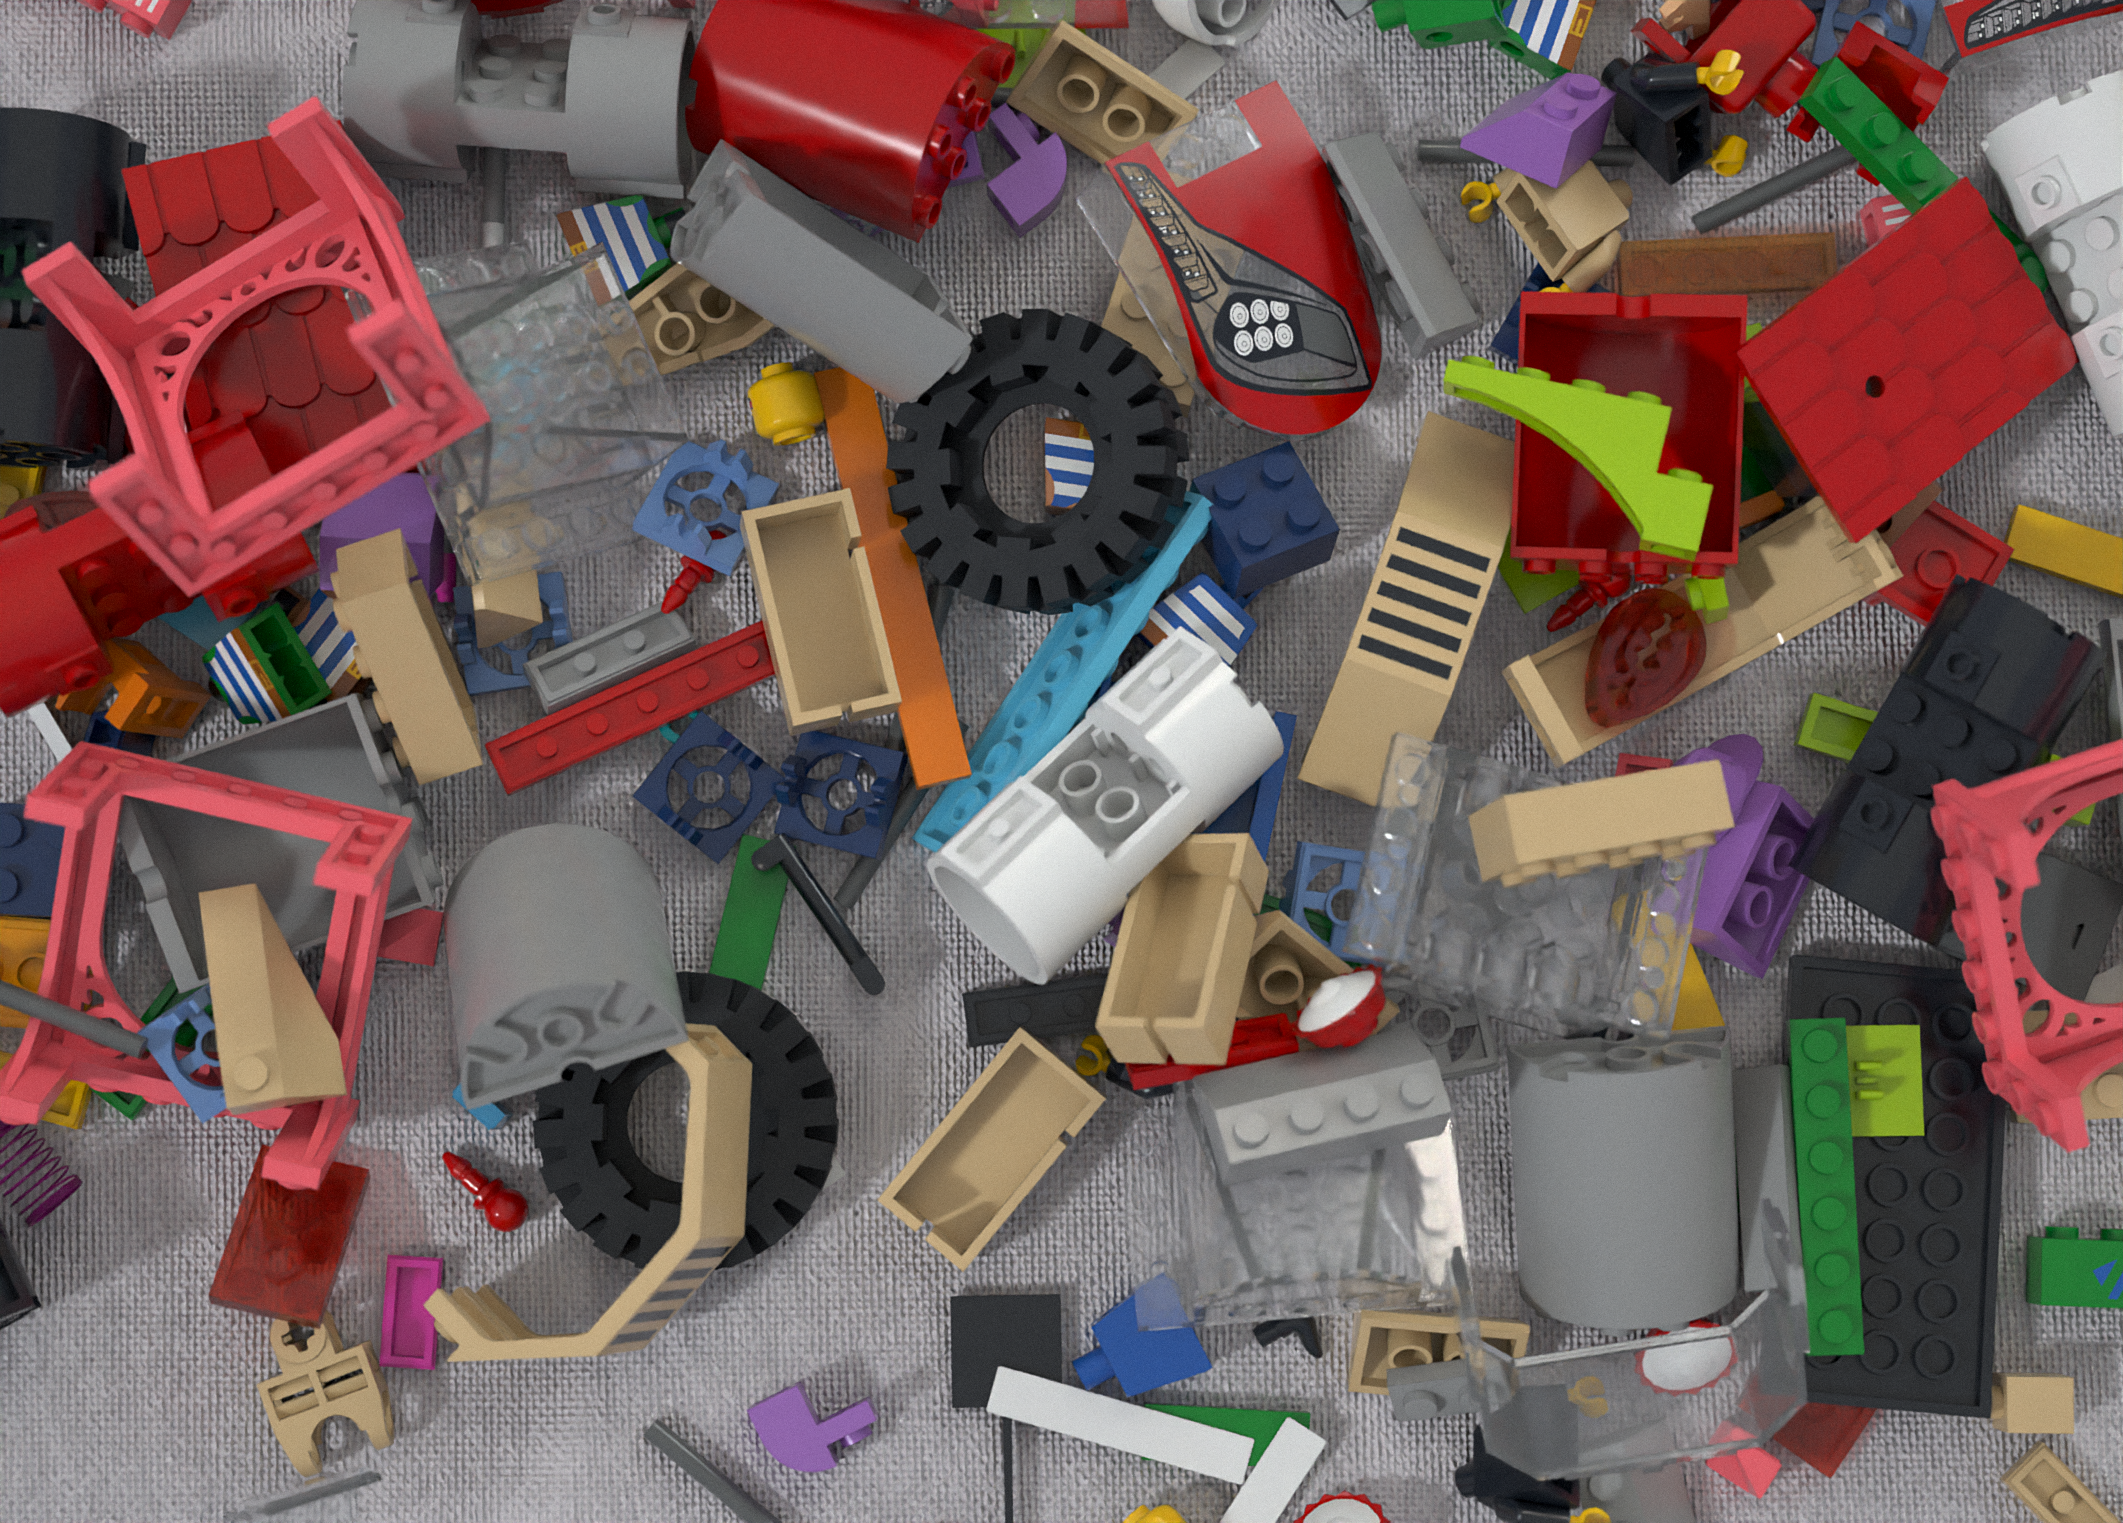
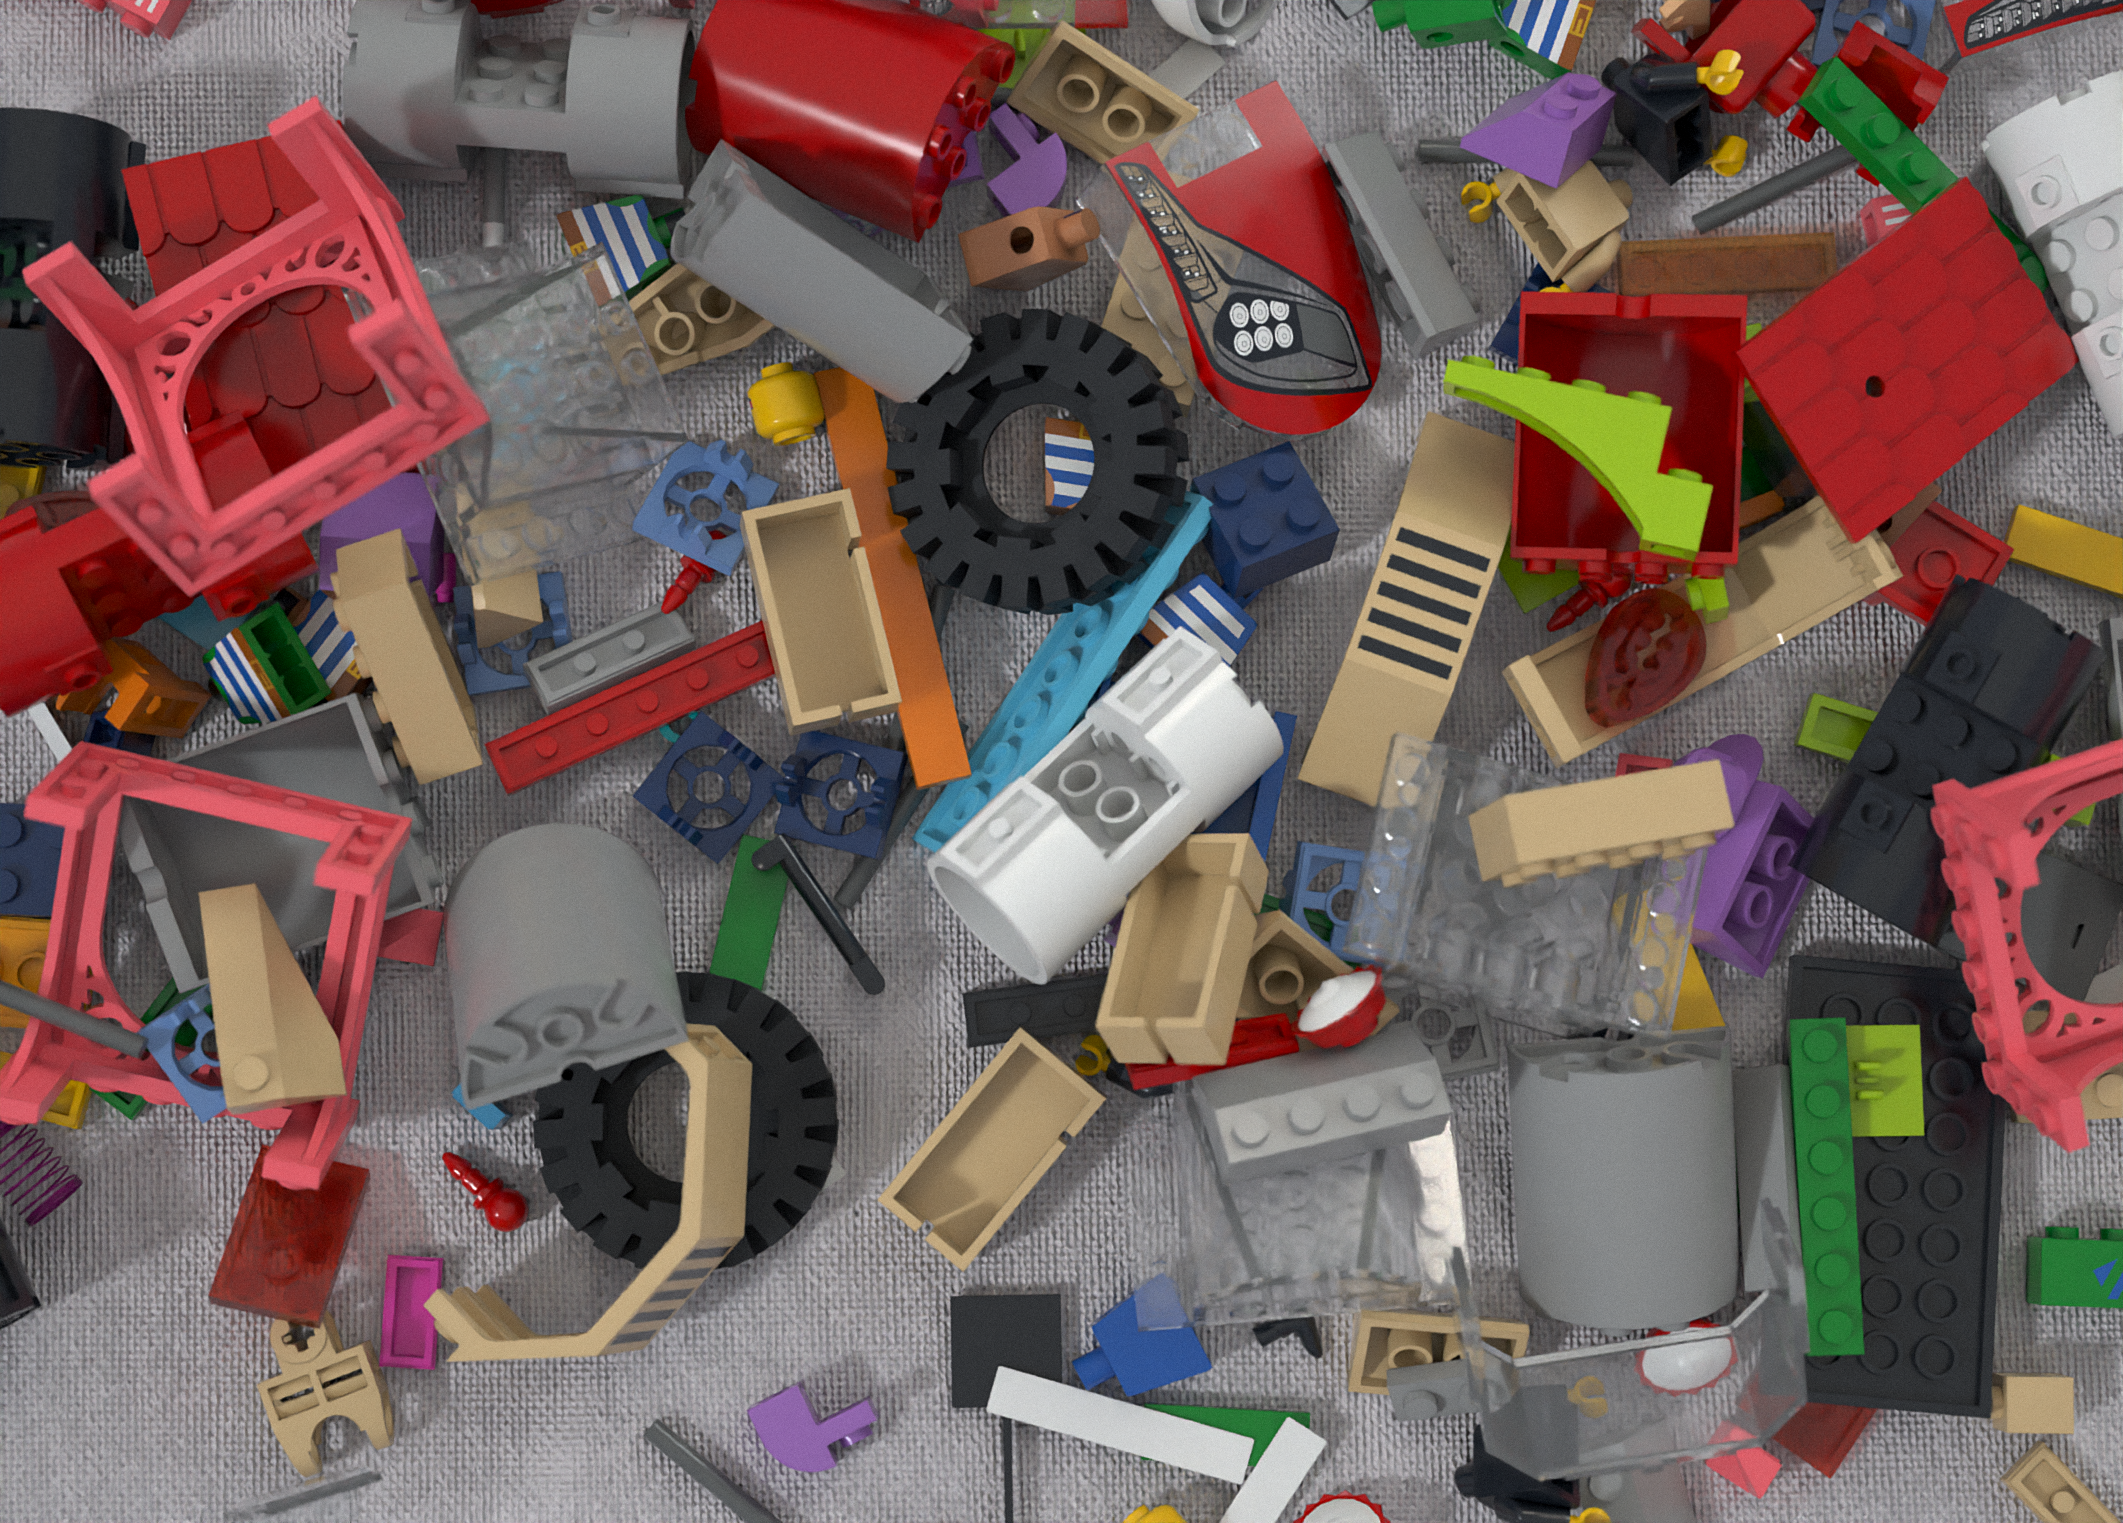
none -> nougat torso [958,206,1100,292]

